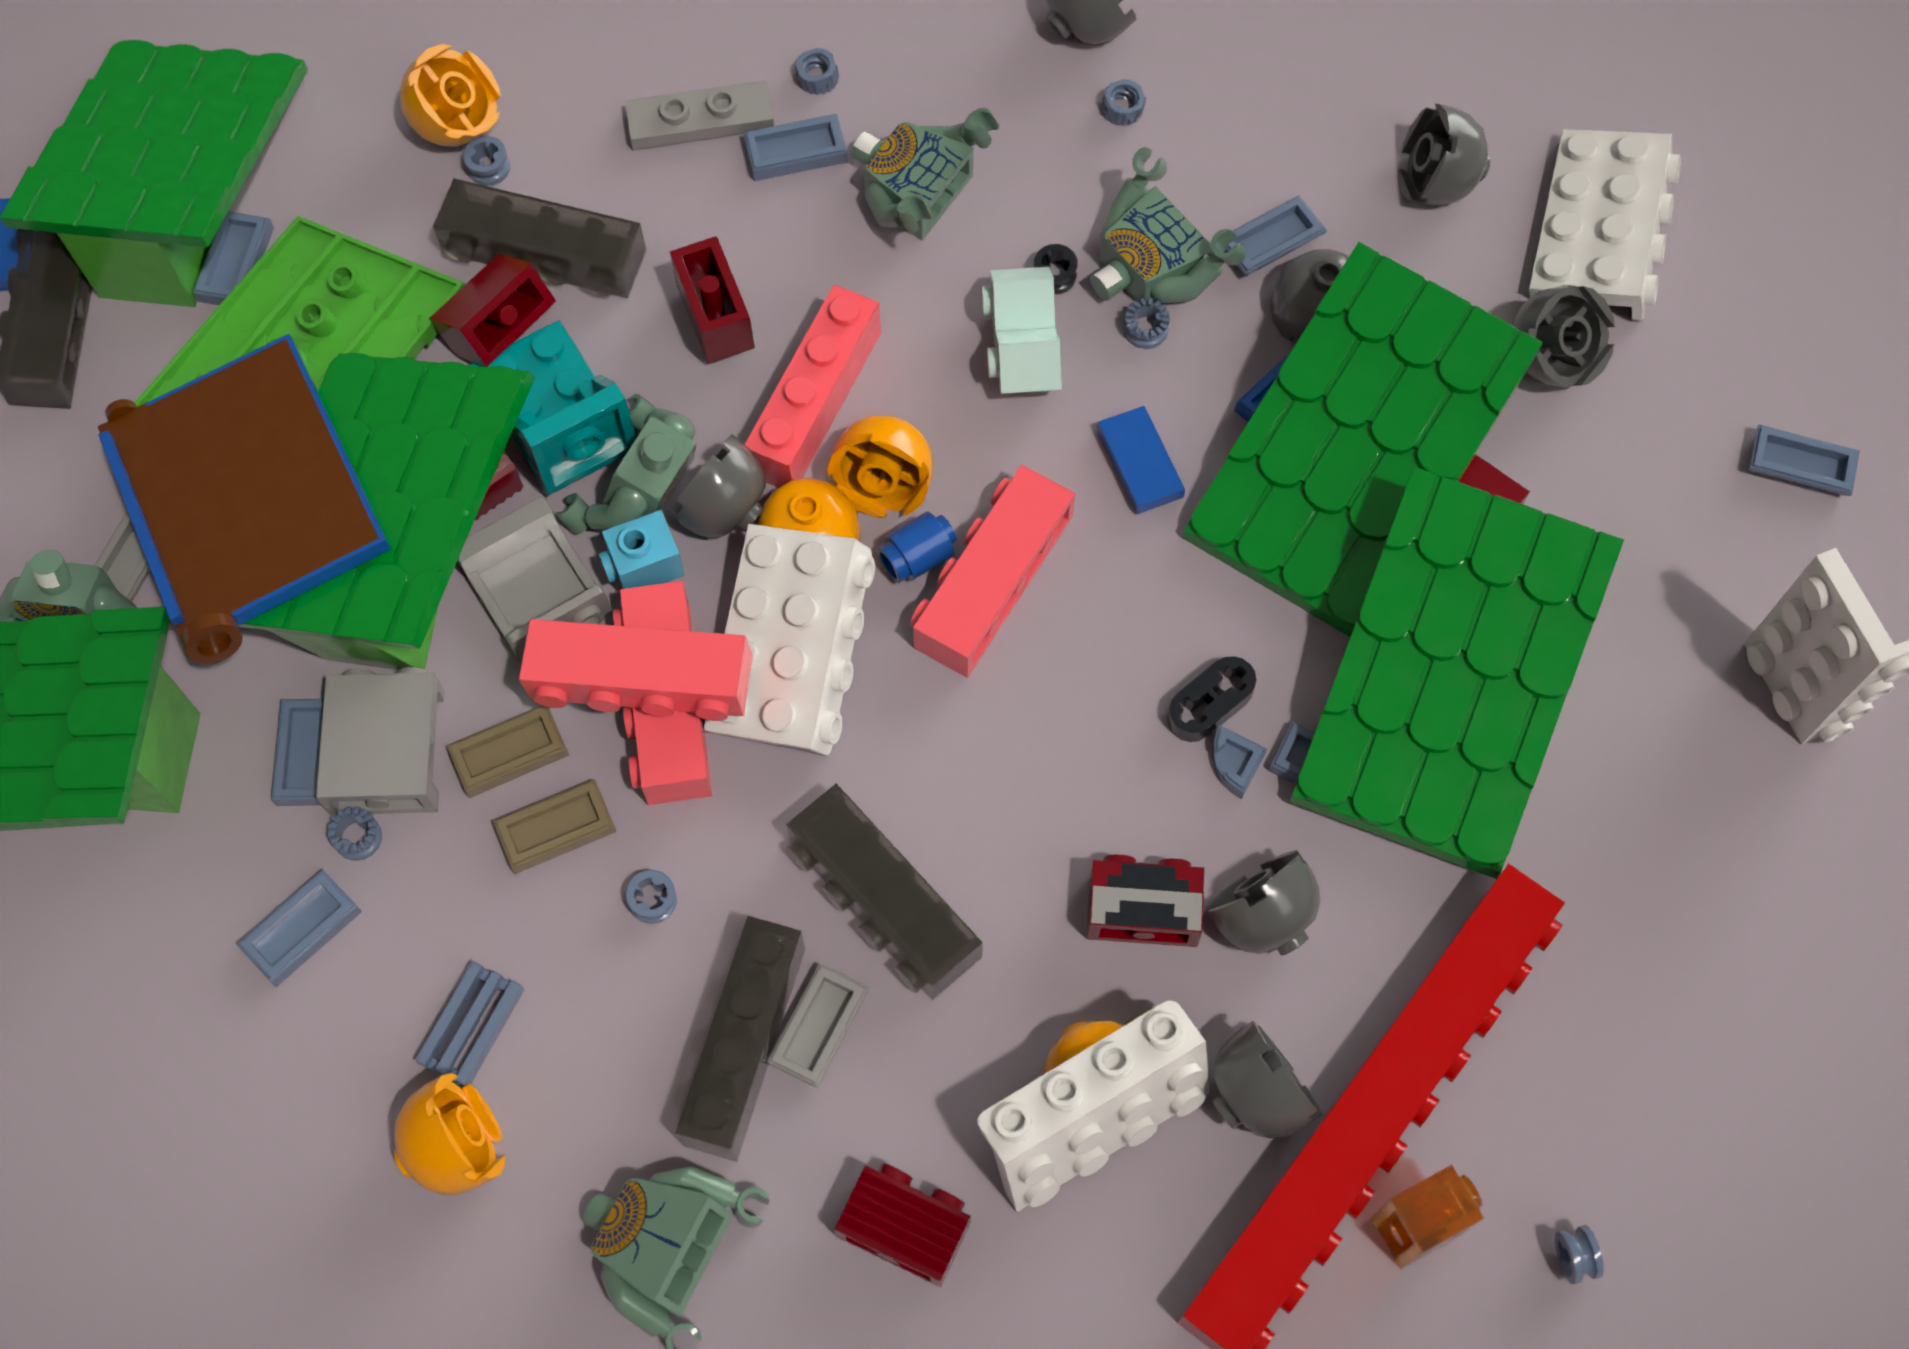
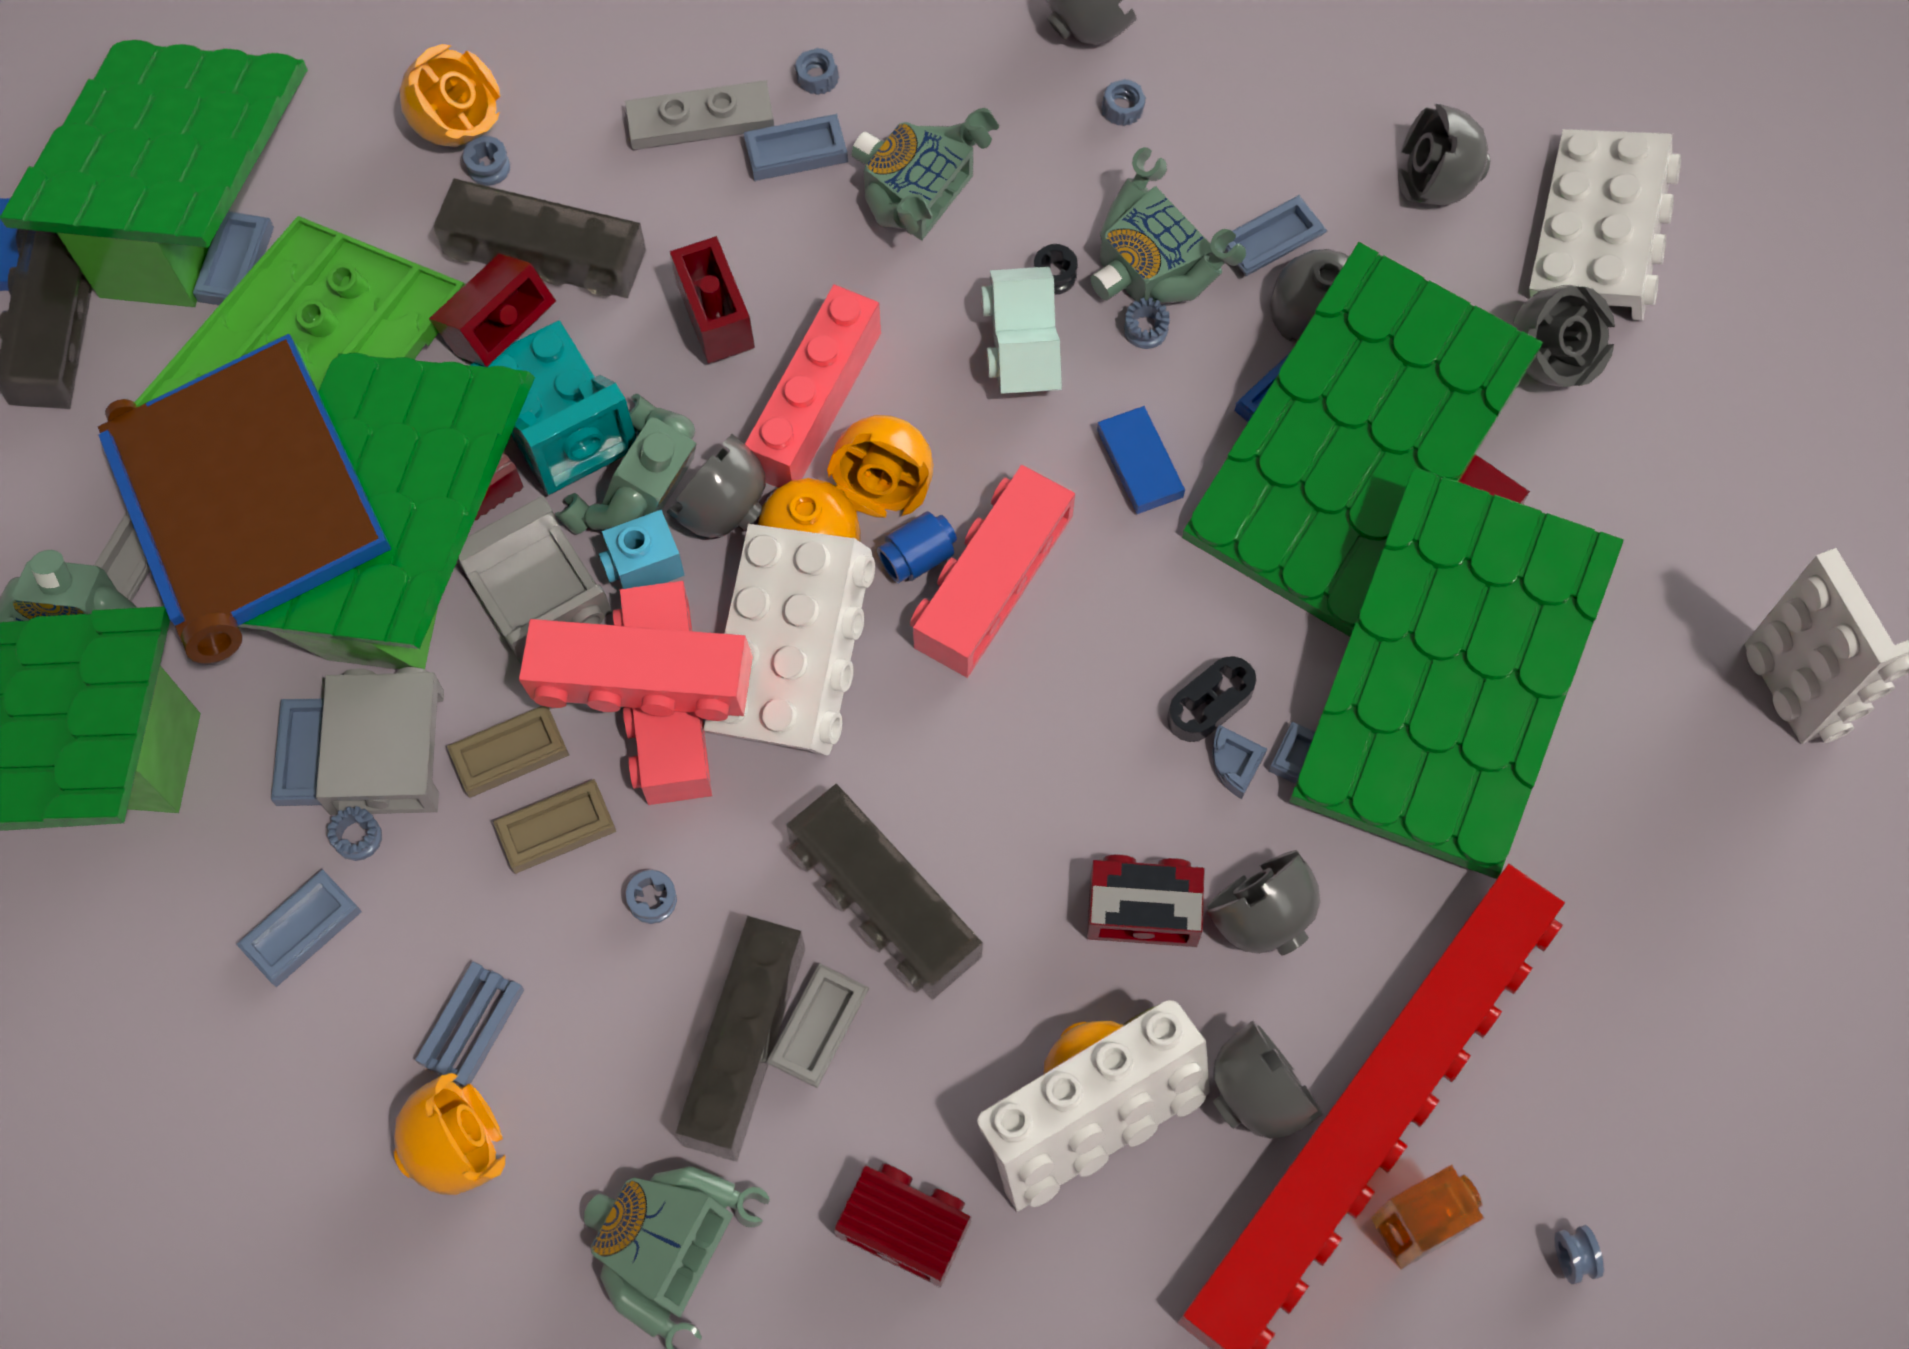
sand blue tile [1749,424,1860,497] -> none

